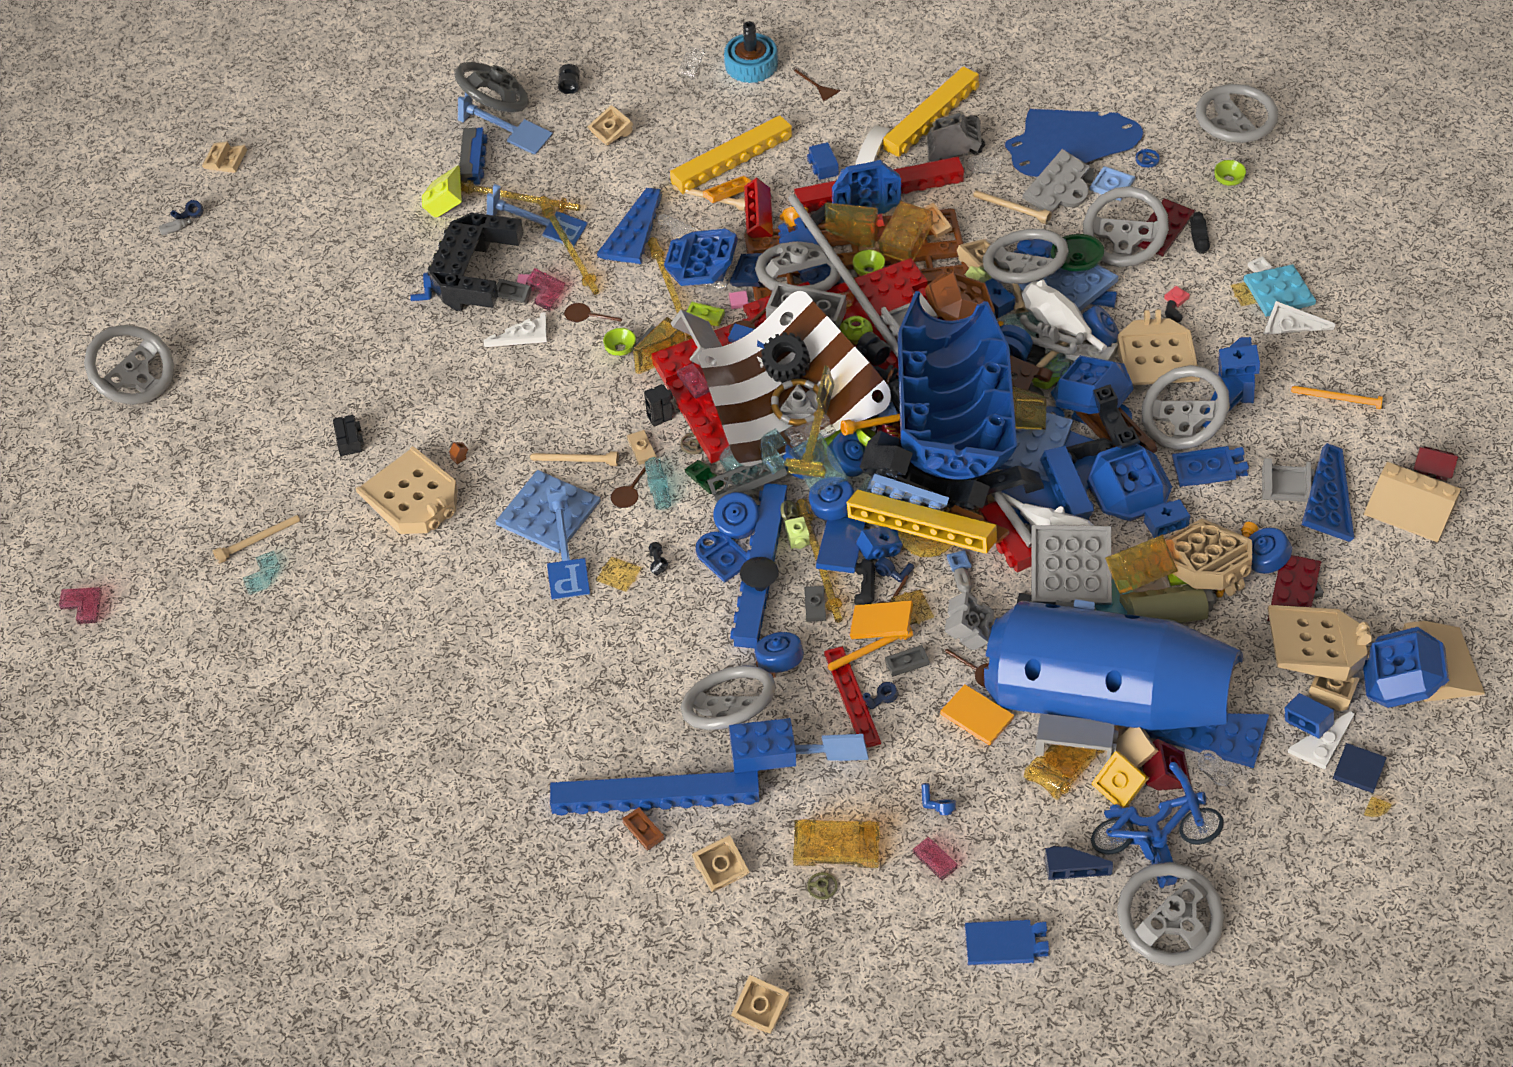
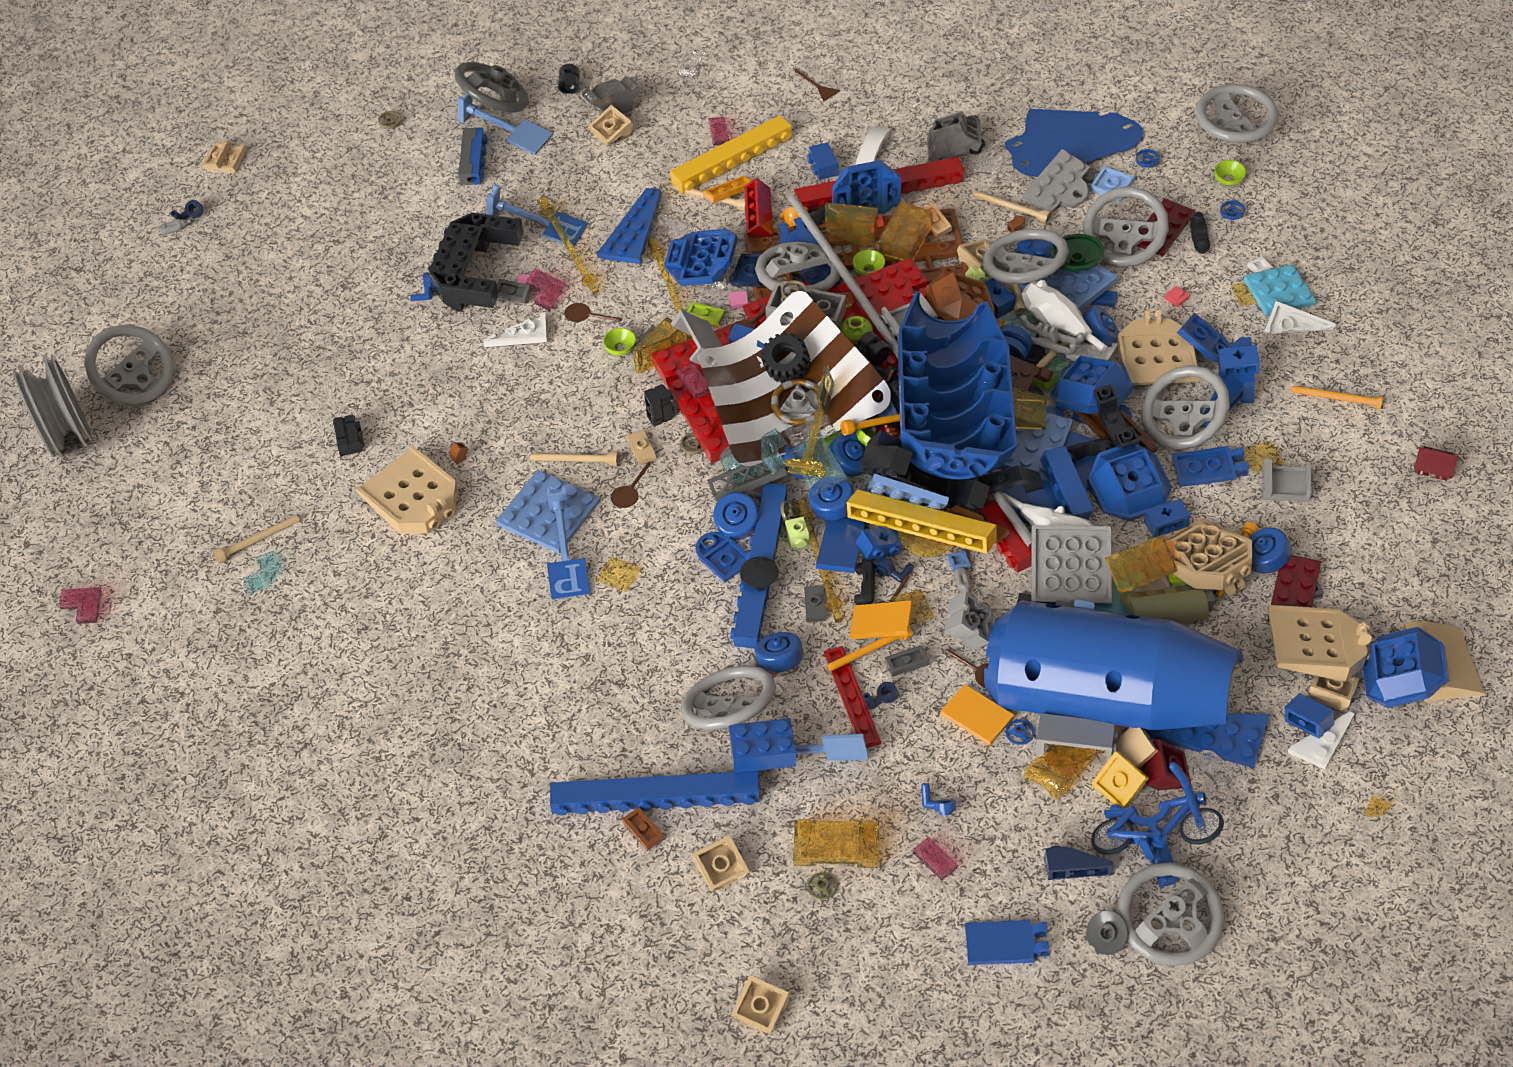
neon yellow slope [422,165,462,217] -> none
clear yellow bar [461,181,581,213] -> none
clear light blue piece [645,457,671,510] -> none
black bar [649,542,669,575] -> none
dark green slope [684,460,724,494] -> none
dark azure wheel [724,21,778,83] -> none
yellow brick [883,66,979,157] -> none
black arm [1165,300,1183,323] -> none
blue wing [1301,443,1354,542] -> none
dark blue tile [1333,743,1387,794] -> none
tan slope [1364,462,1461,542] -> none
none -> light grey wheel [13,354,93,457]
none -> dark tan piece [378,111,401,129]
none -> flat silver slope [581,75,643,114]
none -> clear pink plate [708,116,729,146]
none -> dark tan piece [781,280,807,299]
none -> blue piece [1005,720,1034,745]
none -> dark orange piece [1007,215,1025,233]
none -> dark grey dish [1086,911,1128,955]
none -> blue tile [1177,312,1230,362]
none -> blue piece [1220,200,1245,220]
none -> clear yellow piece [1243,441,1284,473]

